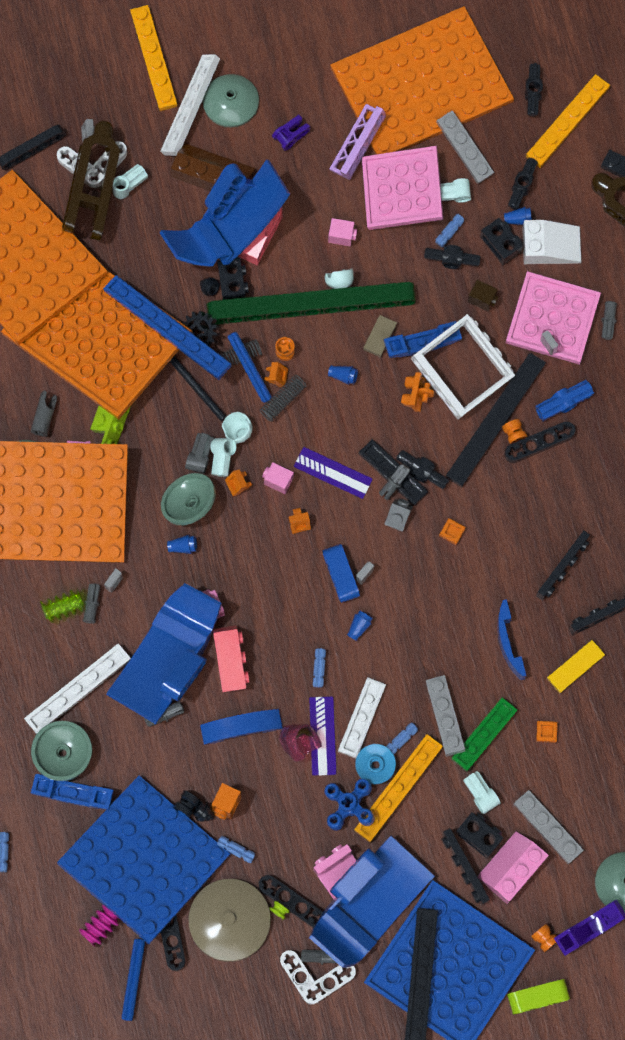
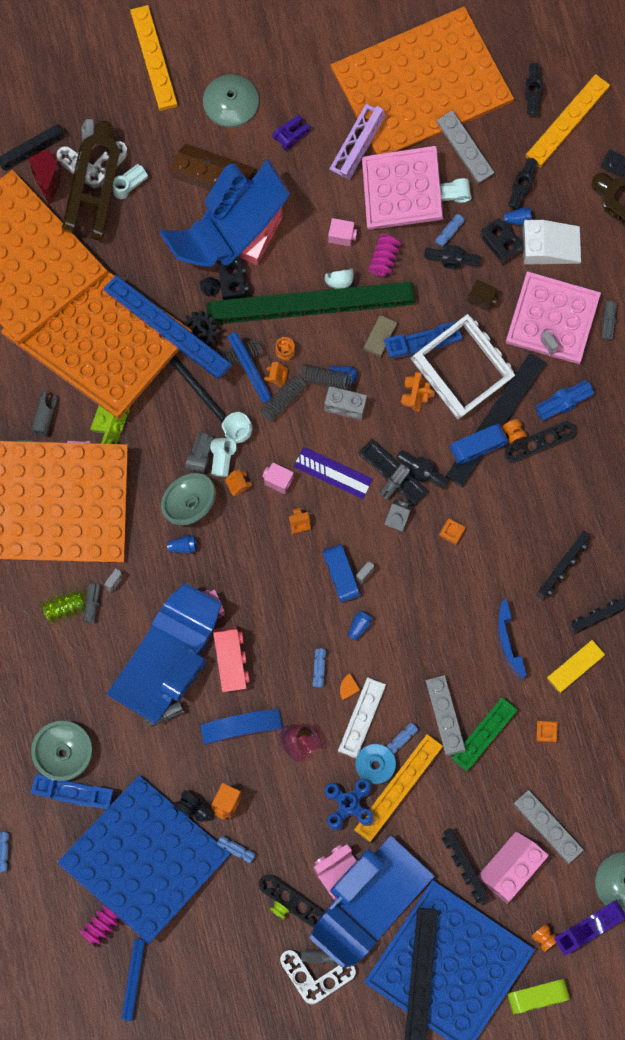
white plate [24,643,131,734] -> none
white plate [160,55,220,156] -> none
black beam [161,915,185,971] -> none
dark tan dish [189,879,271,962] -> none
dark purple sticker [309,697,336,776] -> none
black brick [455,812,503,859] -> none
light aqua piece [463,771,501,814] -> none
none -> dark red slope [28,149,61,205]
none -> dark grey piece [299,364,352,390]
none -> light grey brick [324,386,367,420]
none -> orange tile [340,673,360,701]
none -> dark pink piece [368,234,401,277]
none -> blue beam [449,424,509,465]

